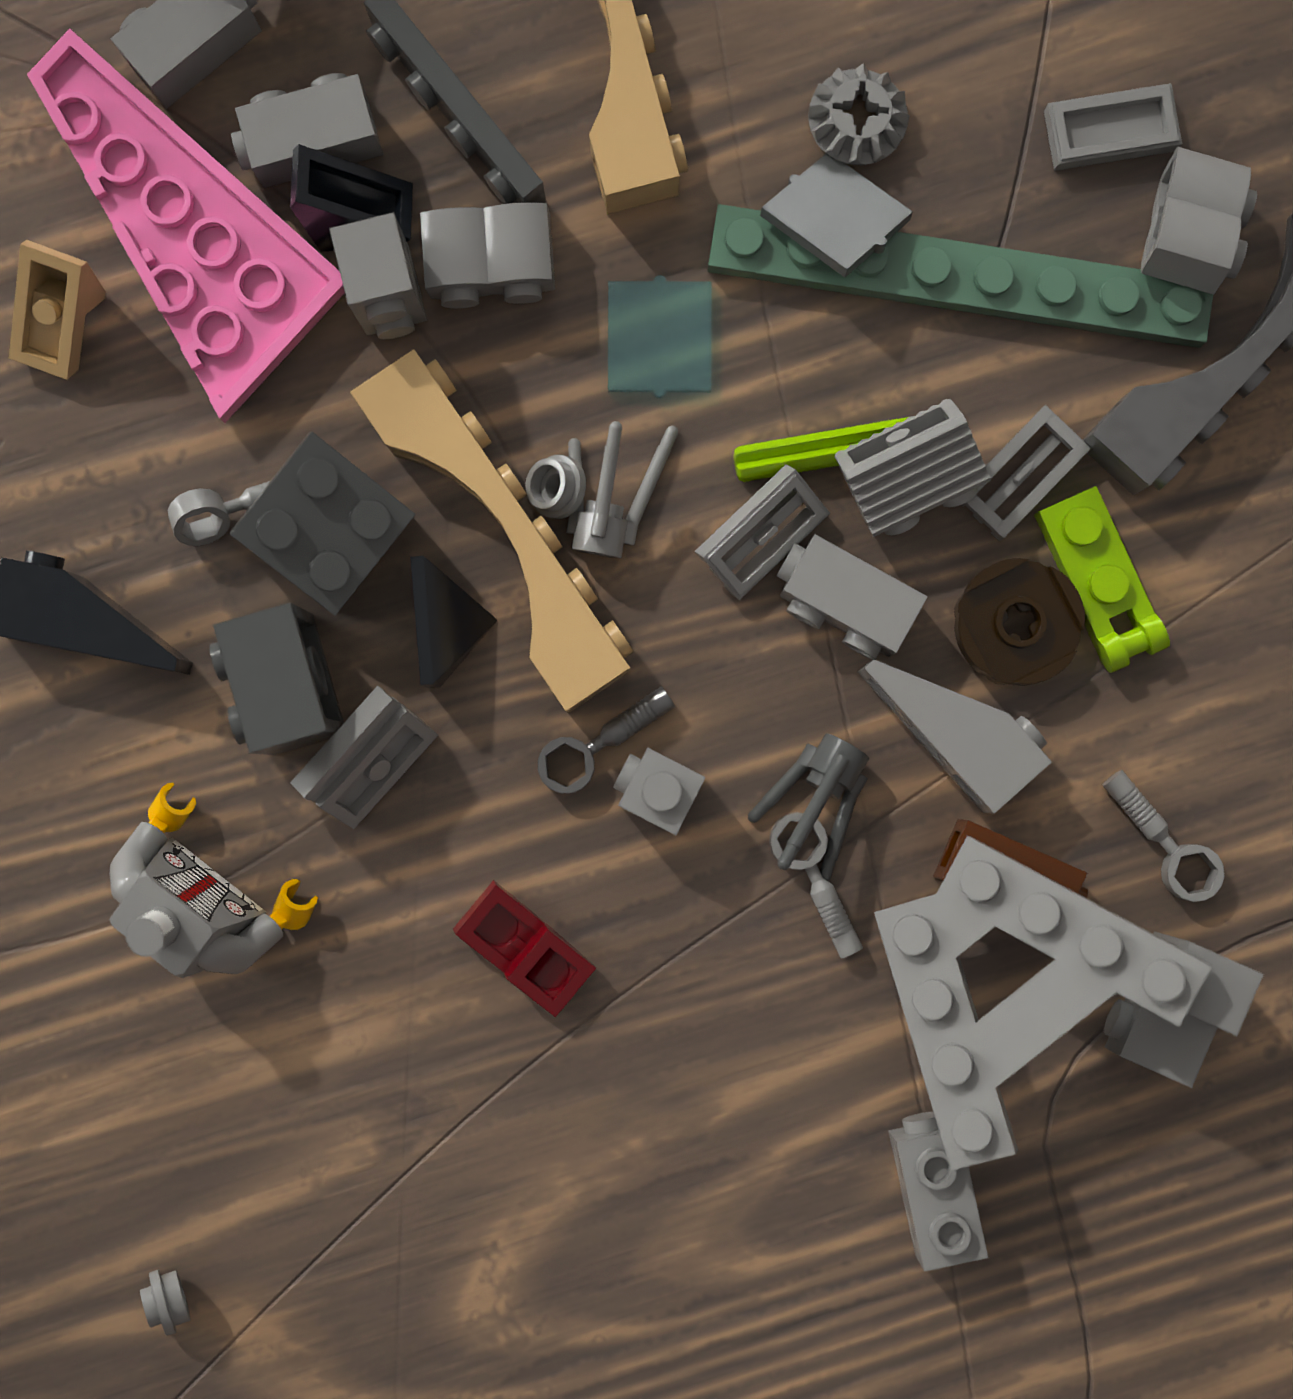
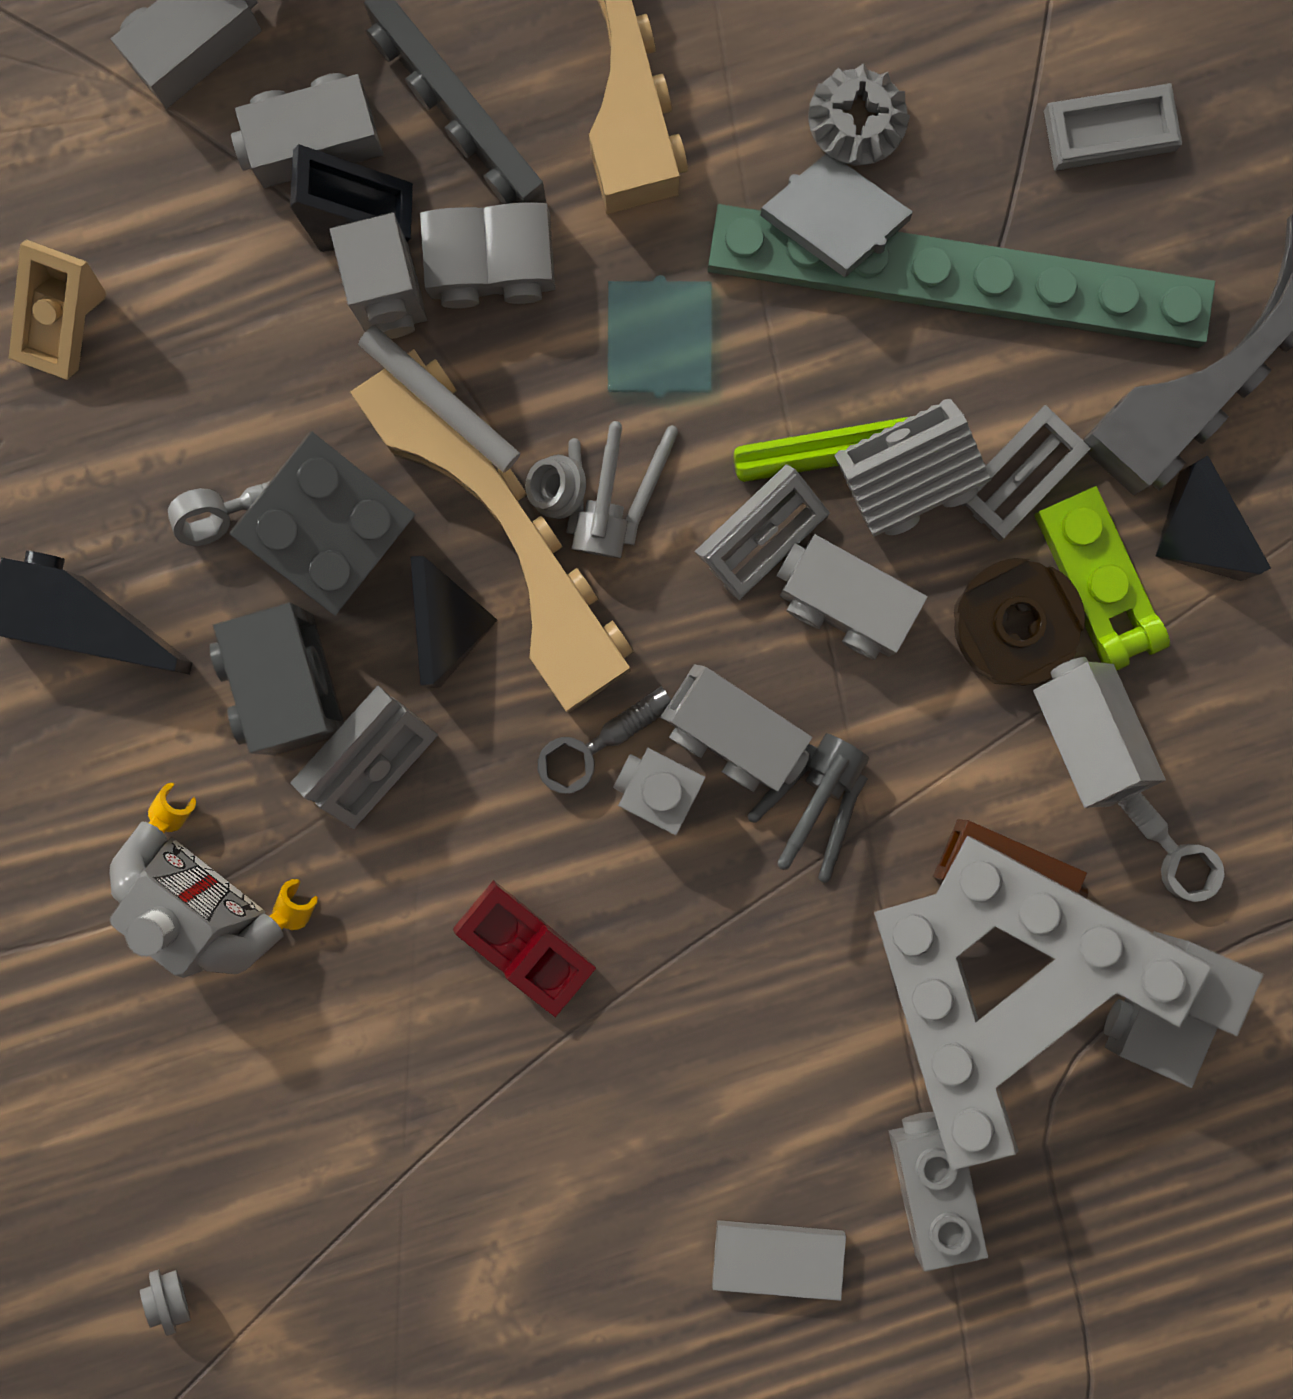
bright pink wing [27,29,345,423] -> none
light grey piece [769,812,863,958] -> none
light grey slope [858,660,1052,814] -> none
light grey brick [1141,146,1257,295] -> none
none -> light grey bar [358,325,521,473]
none -> light grey brick [660,664,813,792]
none -> light grey tile [712,1220,846,1301]
none -> light grey brick [1033,657,1166,808]
none -> black slope [1156,456,1271,581]

